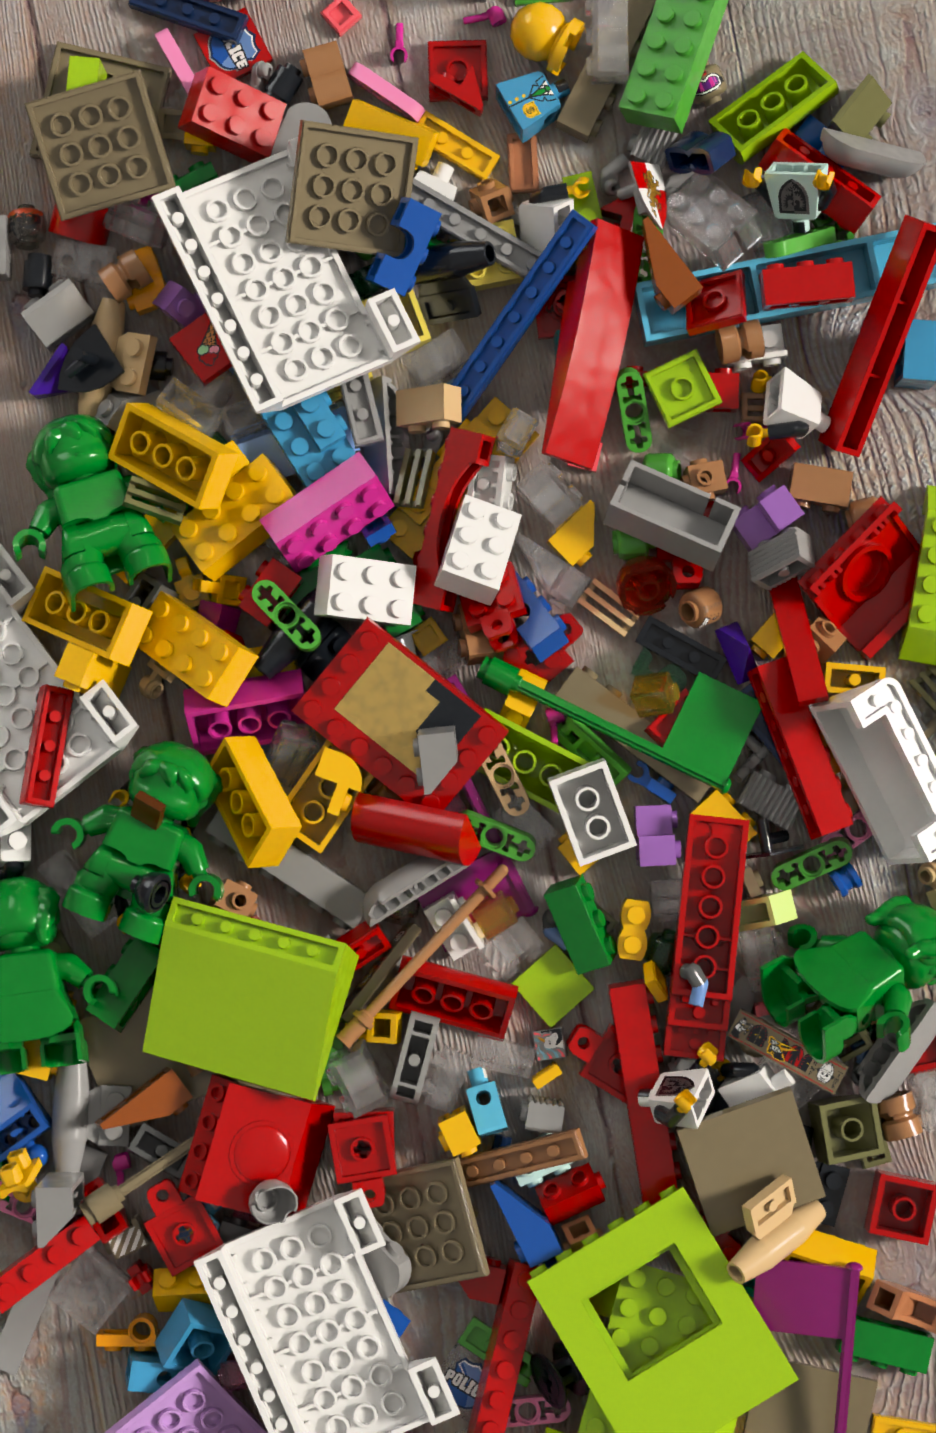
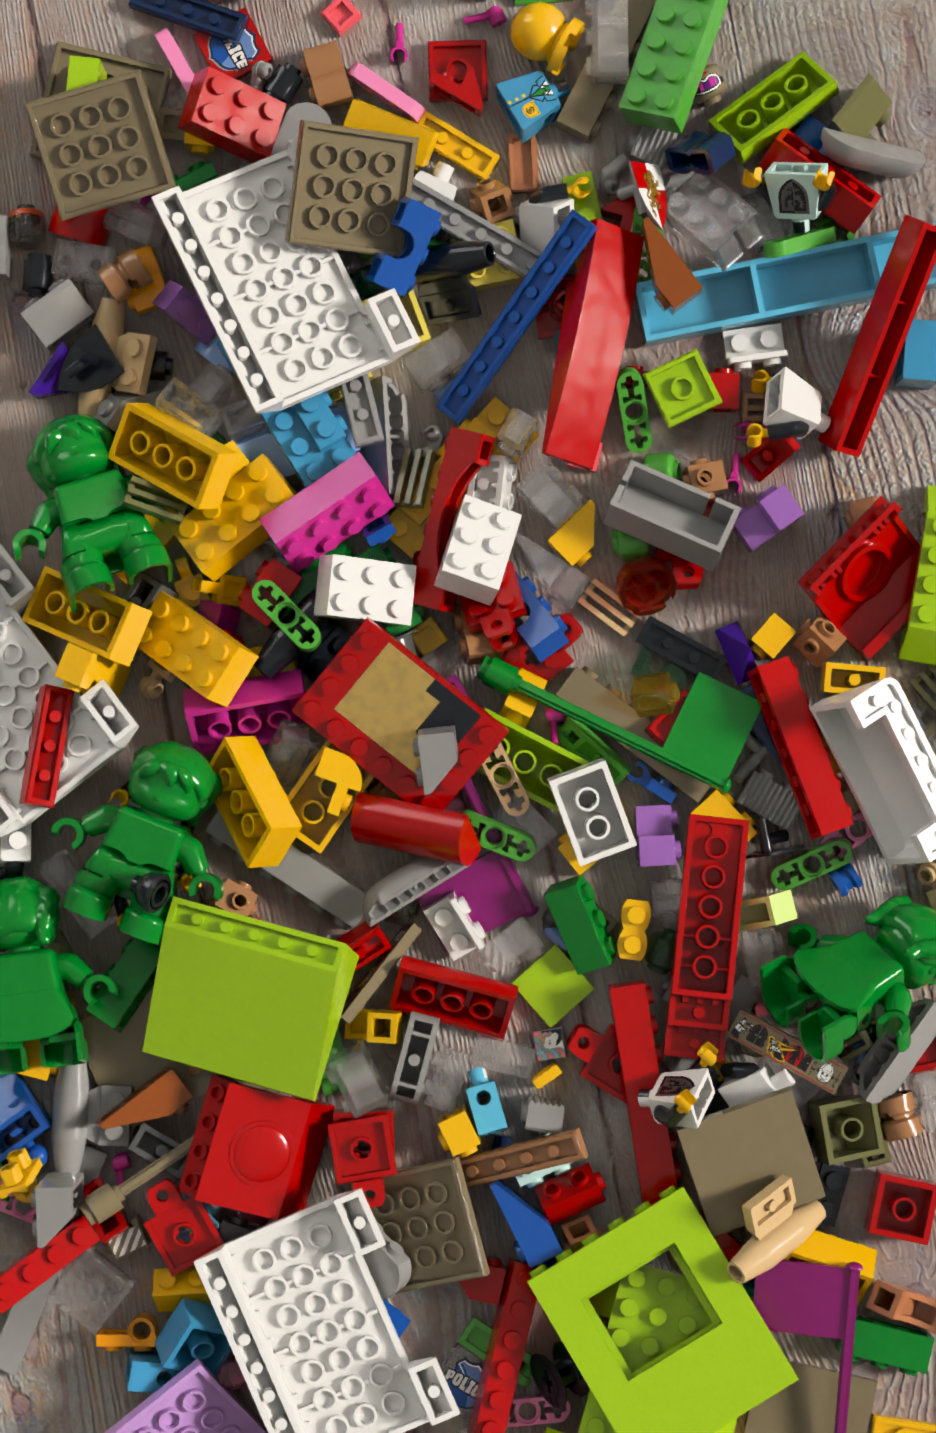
red plate [127,1259,154,1295] -> none
reddish brown tile [130,790,166,830] -> none
red tile [169,312,232,386] -> none
light grey hair [248,1179,298,1225] -> none
medium nougat bar [335,864,508,1049] -> none
tan brick [396,383,462,434] -> none
clear yellow brick [472,890,520,940] -> none
yellow tile [643,960,668,1003] -> none
medium nougat head [678,586,723,628] -> none
arm [680,963,709,1008] -> none
red tile [686,269,747,336] -> none
medium nougat wheel [715,319,765,364] -> none
dark tan plate [743,866,764,899] -> none
light grey brick [747,526,815,590] -> none
red brick [759,257,856,311] -> none
red tile [768,575,829,706] -> none
medium nougat brick [788,462,854,514] -> none

